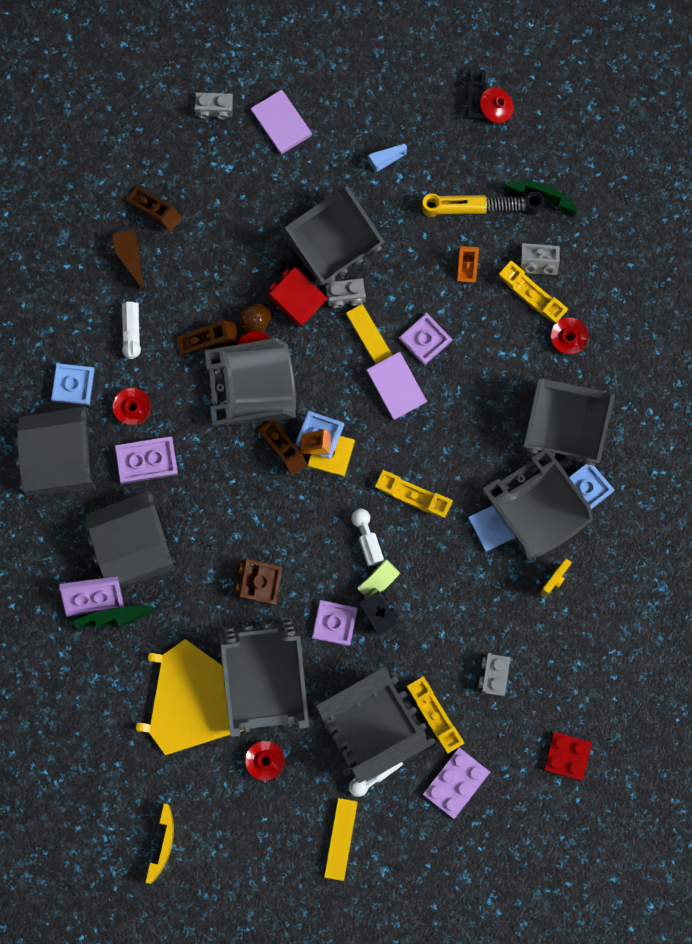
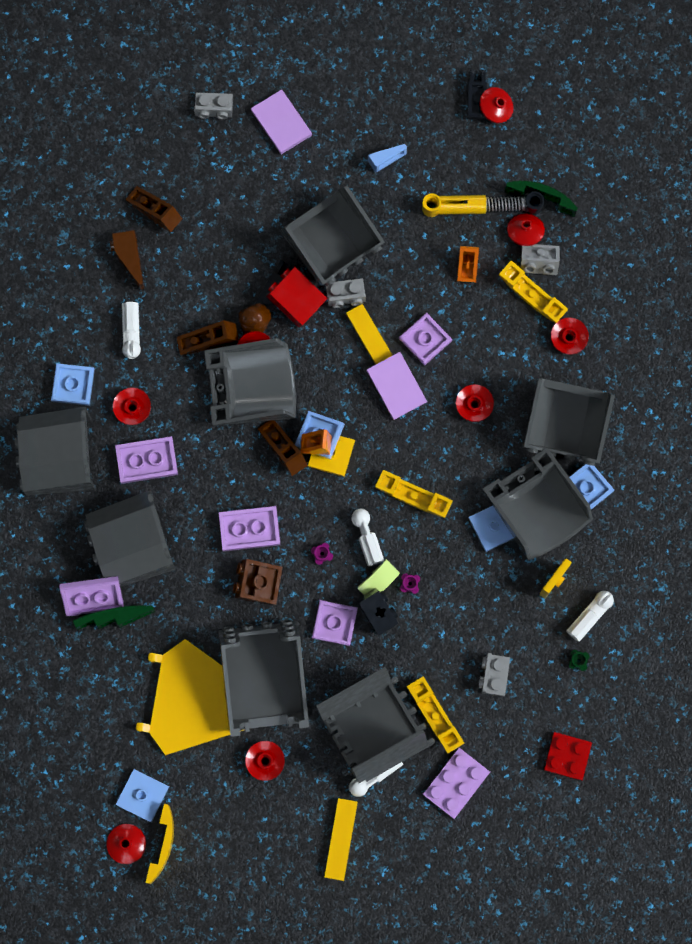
none -> red dish [107,824,146,864]
none -> light blue plate [116,769,169,823]
none -> lavender plate [219,506,280,551]
none -> magenta plate [311,543,333,565]
none -> magenta plate [400,574,420,594]
none -> red dish [456,384,494,422]
none -> red dish [507,214,545,246]
none -> white piece [566,591,614,642]
none -> dark green plate [568,650,590,671]

